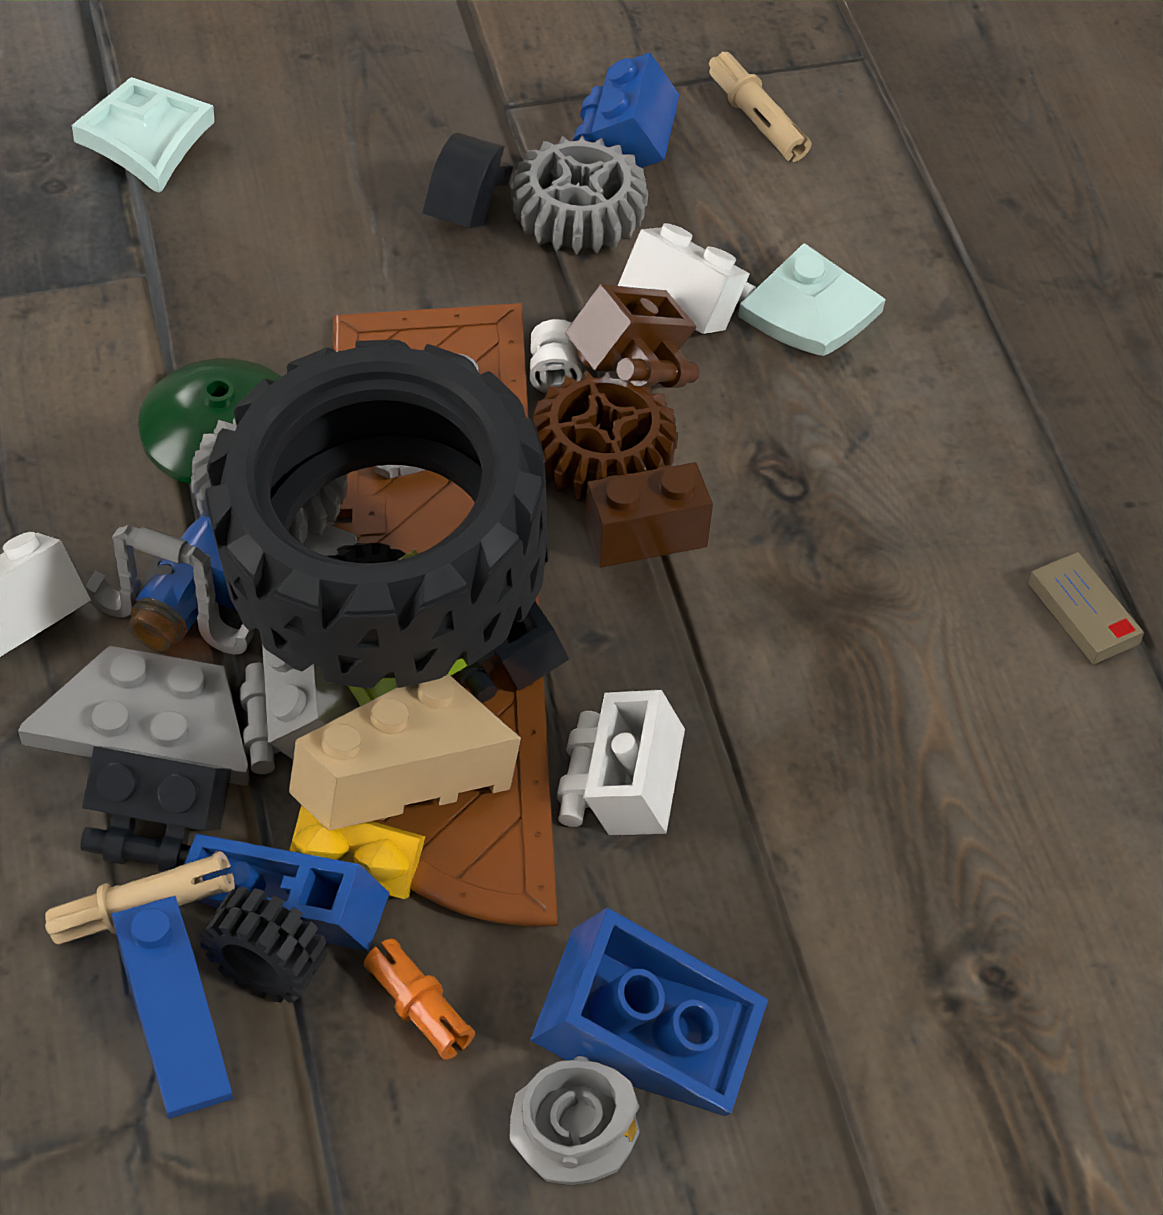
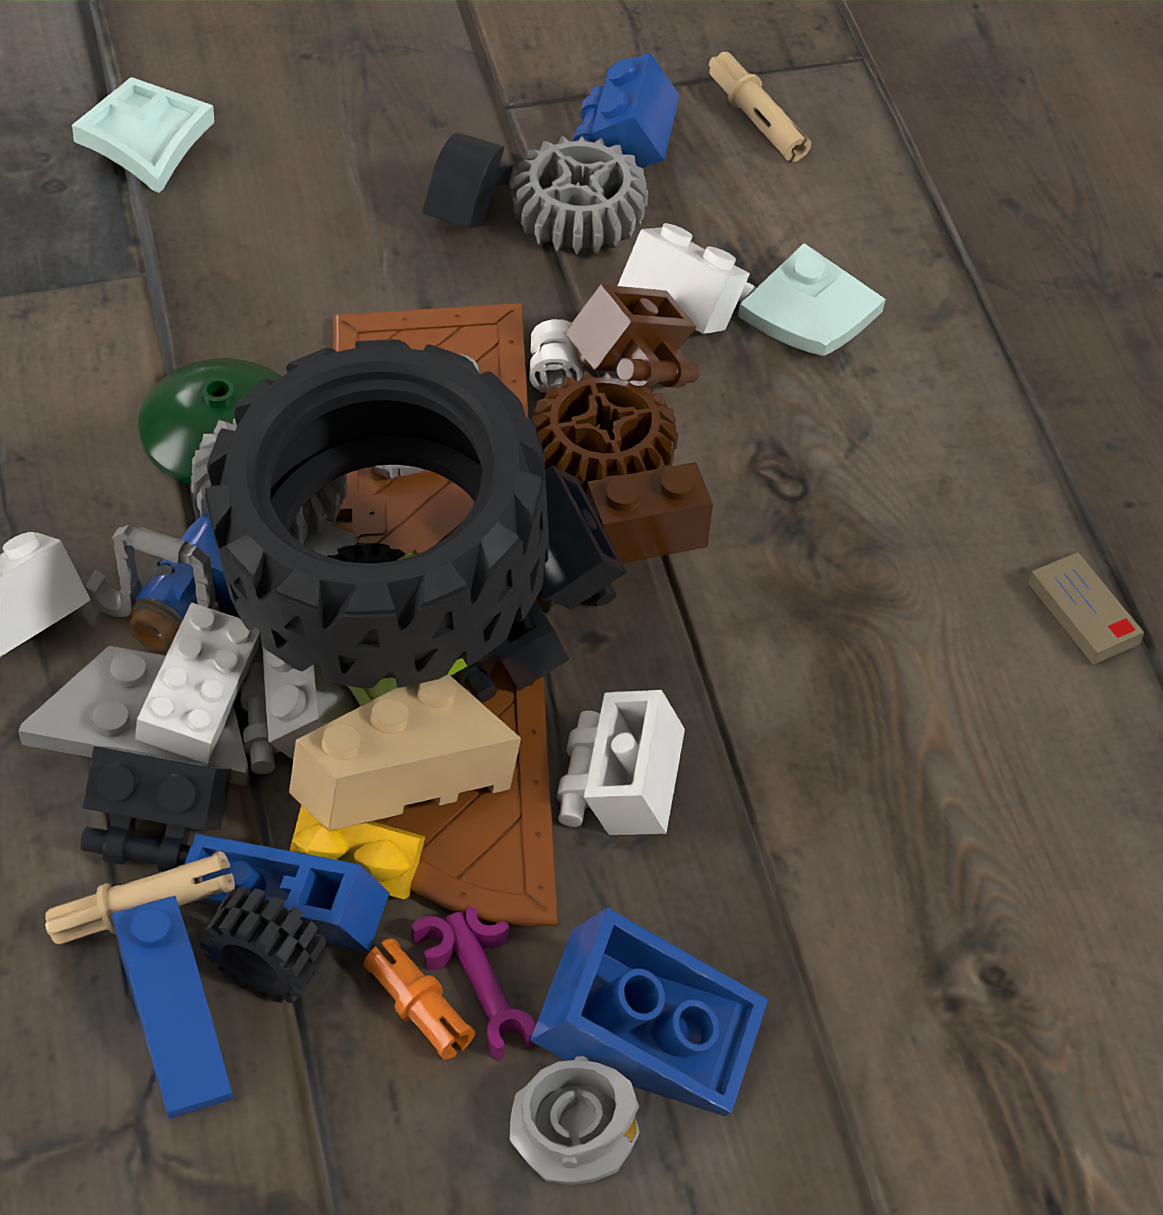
none -> white piece [135,602,261,764]
none -> magenta bar [411,905,536,1061]
none -> black brick [538,465,627,610]

